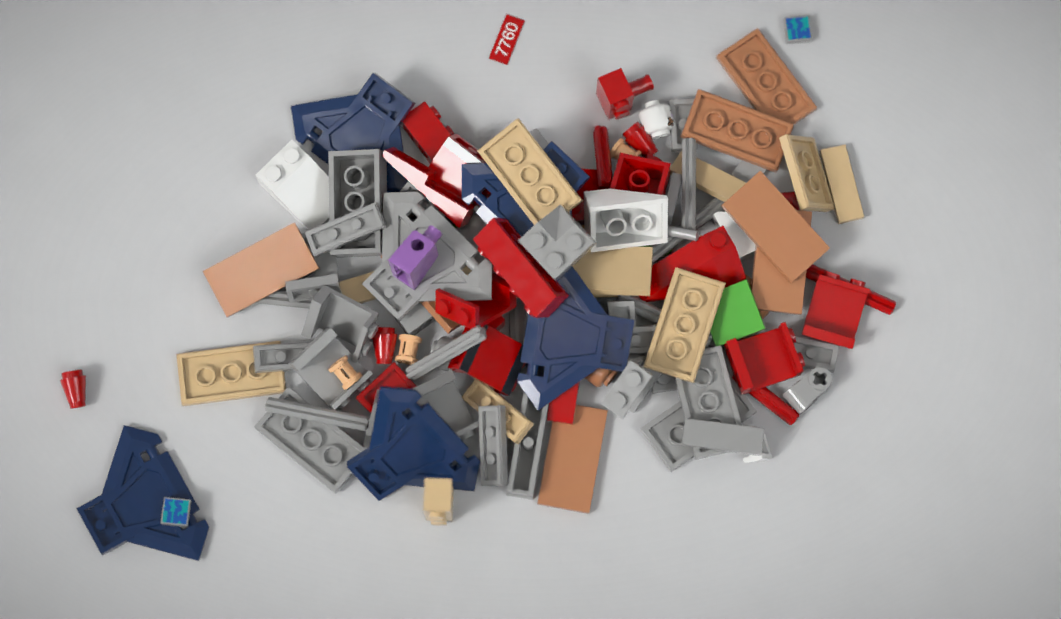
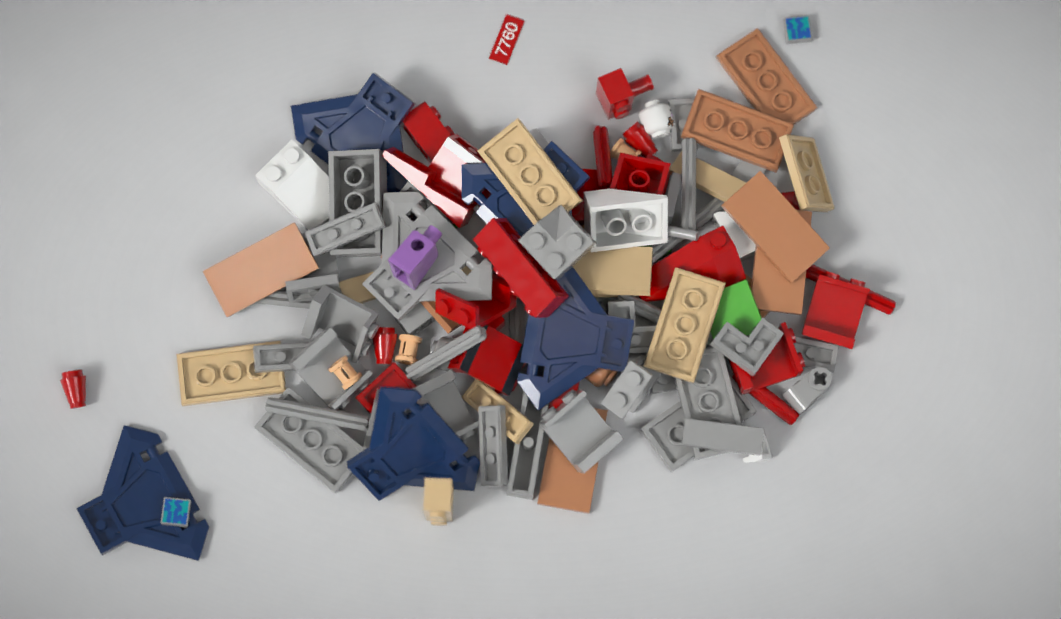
tan tile [820,145,864,224] -> none
none -> light grey panel [539,389,623,473]
none -> light grey plate [710,318,784,376]

